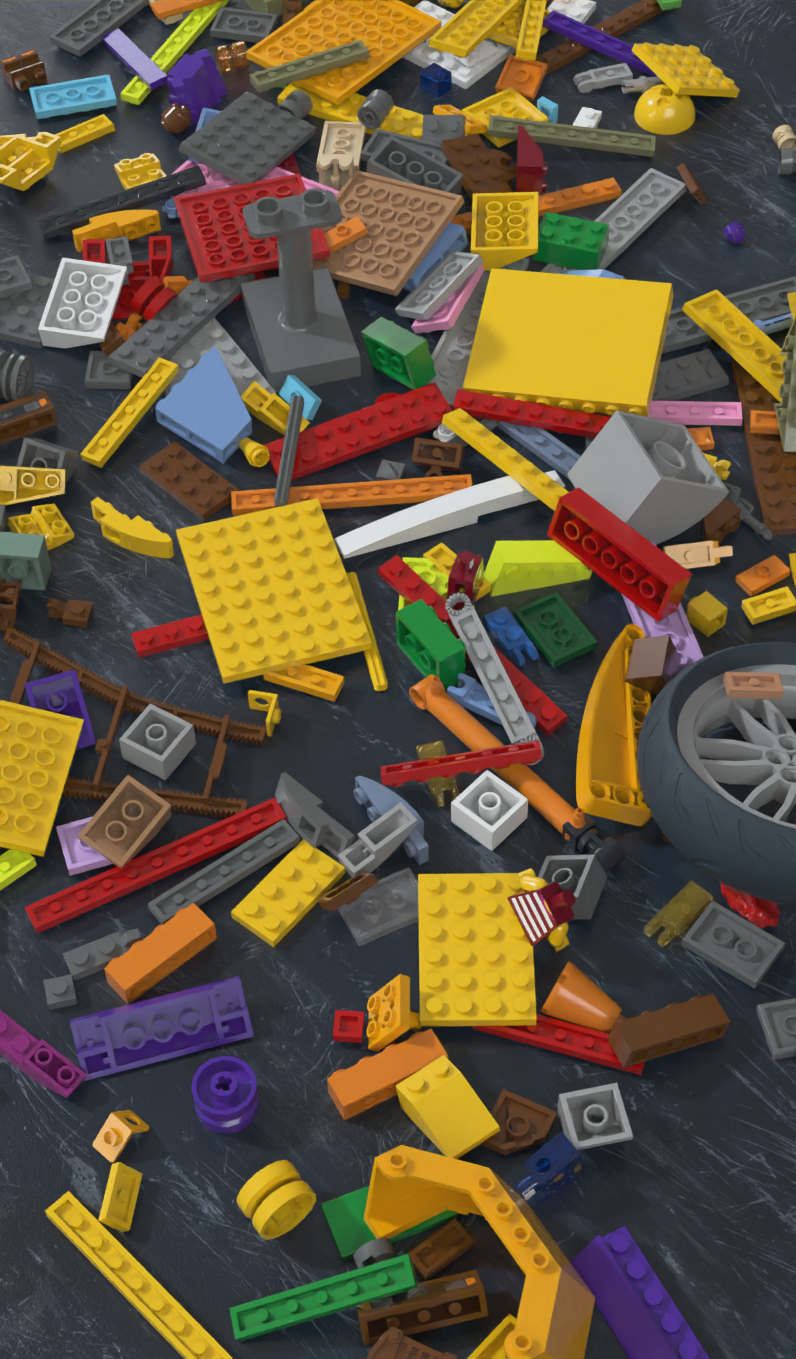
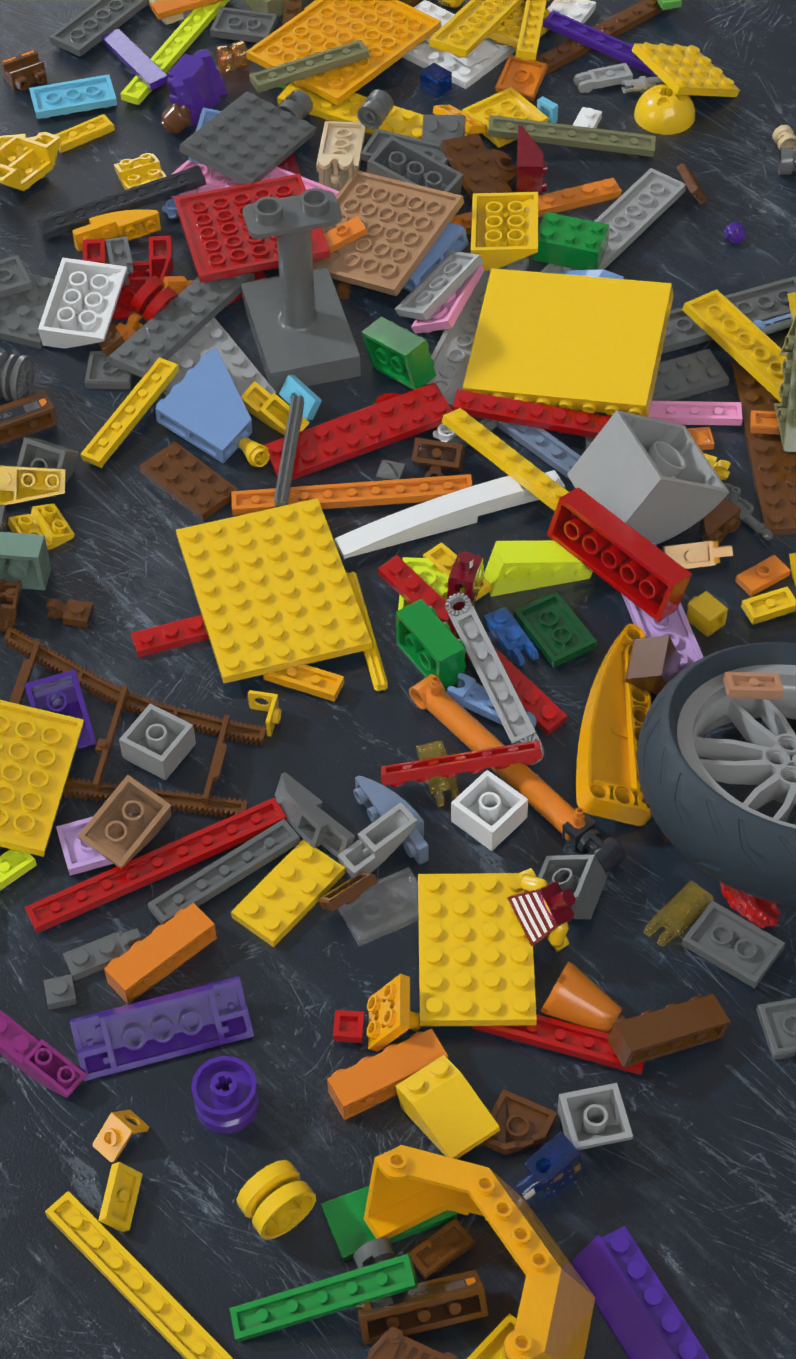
yellow slope [91,497,174,559] -> none

